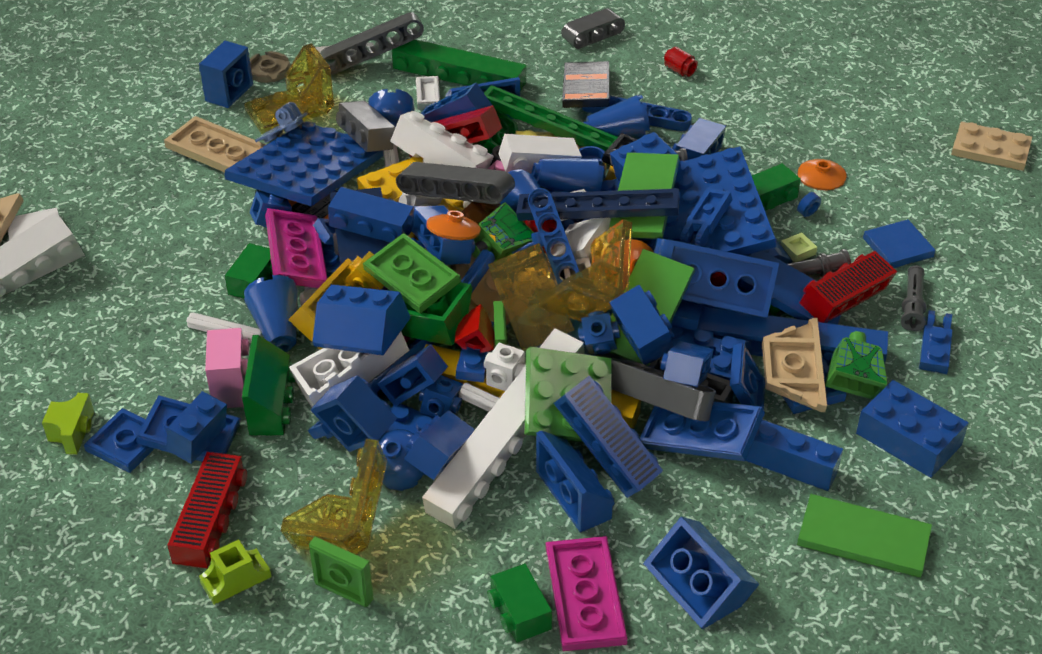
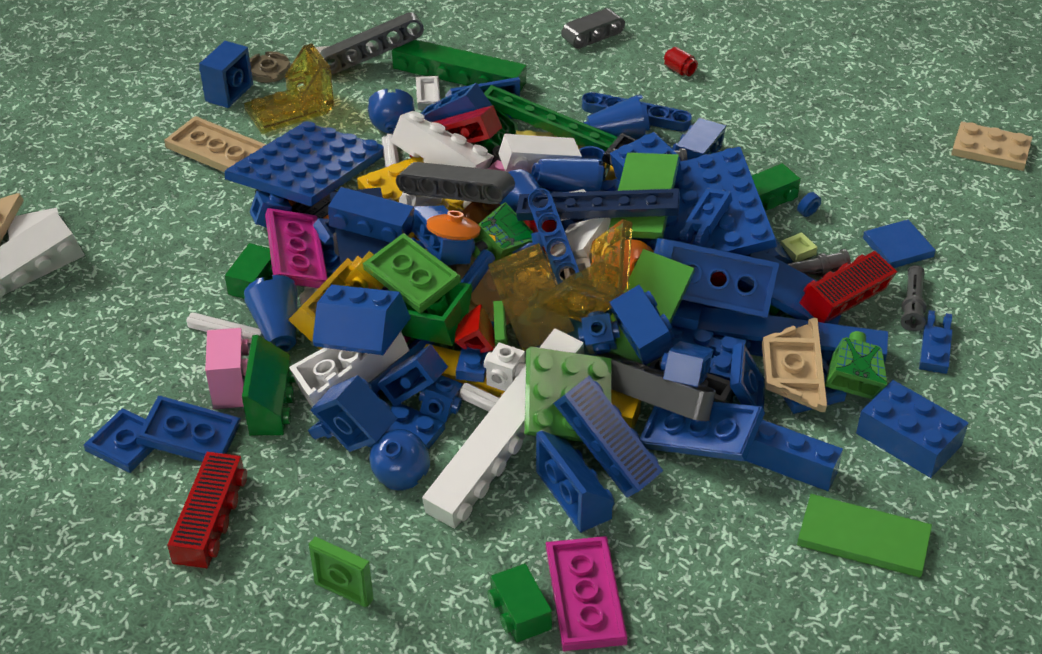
lime brick [42,393,94,455] -> none
blue brick [167,391,227,464] -> none
lime brick [199,539,272,605] -> none
medium blue hinge [255,102,308,143] -> none
clear yellow bracket [280,439,387,555] -> none
dark grey brick [336,101,395,152] -> none
blue brick [404,410,475,480] -> none
tile [562,61,609,108] -> none
blue slope [643,516,760,629] -> none
orange dish [798,159,847,190] -> none

